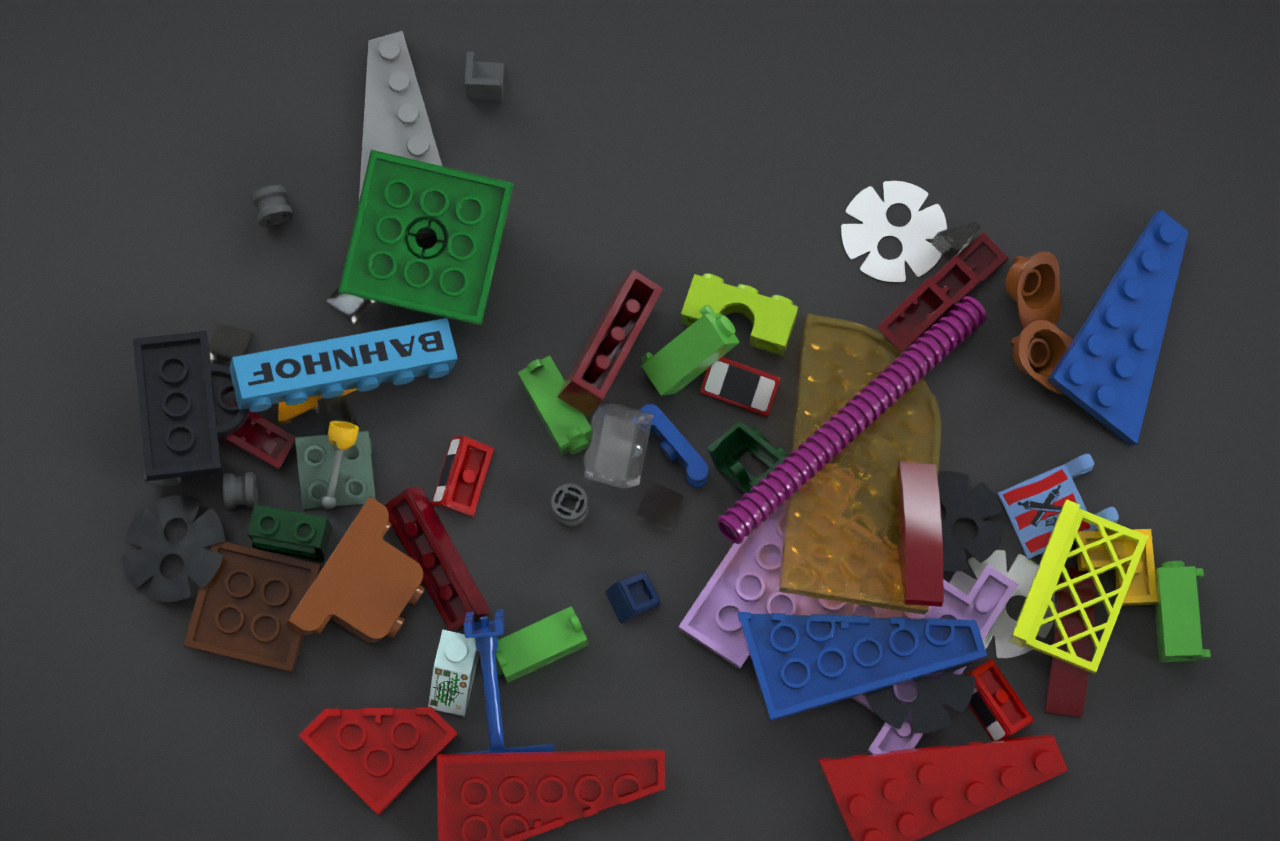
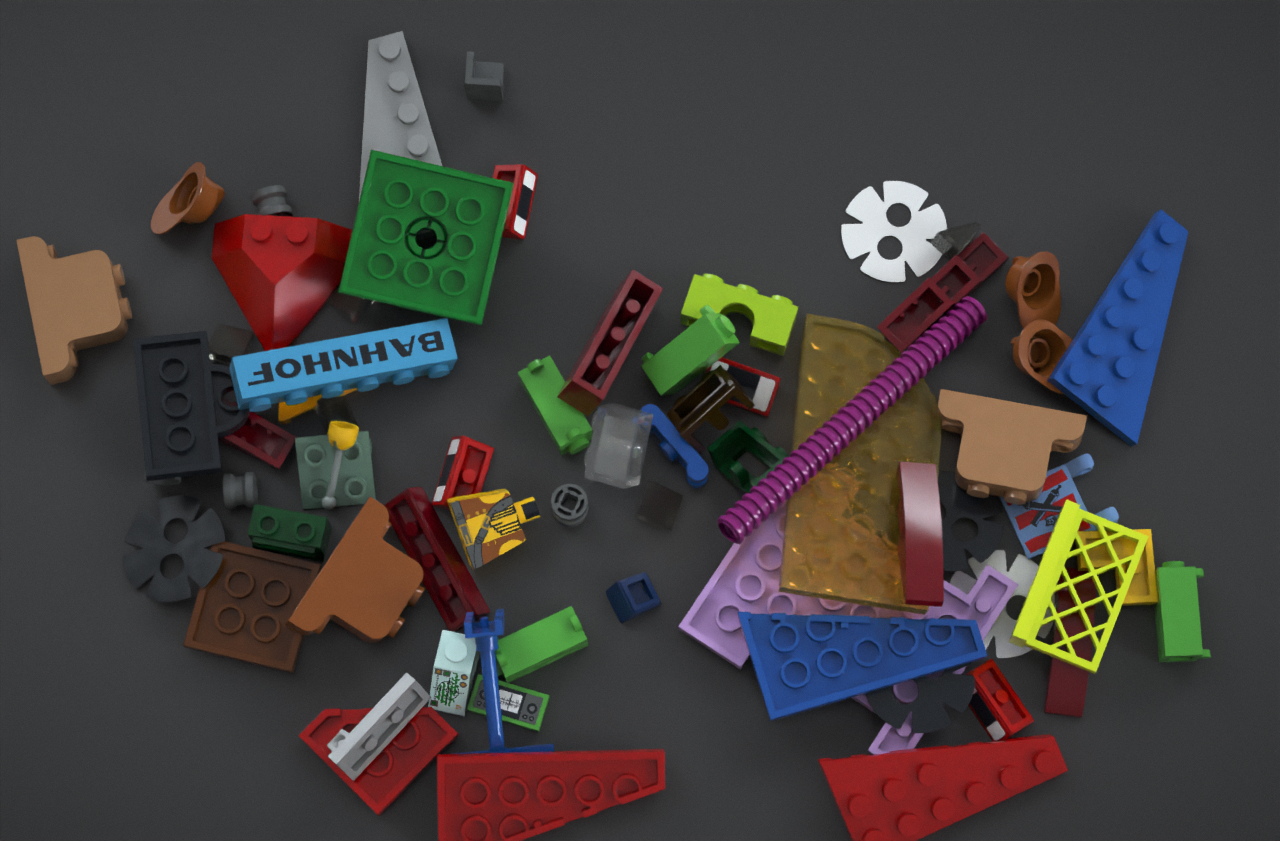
none -> medium nougat brick [16,236,132,385]
none -> dark orange piece [151,162,225,235]
none -> red wedge [211,214,352,351]
none -> light grey hinge [327,672,432,781]
none -> torso [447,489,540,570]
none -> tile [467,674,550,733]
none -> red slope [492,164,537,239]
none -> dark brown window [667,365,755,454]
none -> medium nougat brick [936,389,1087,505]

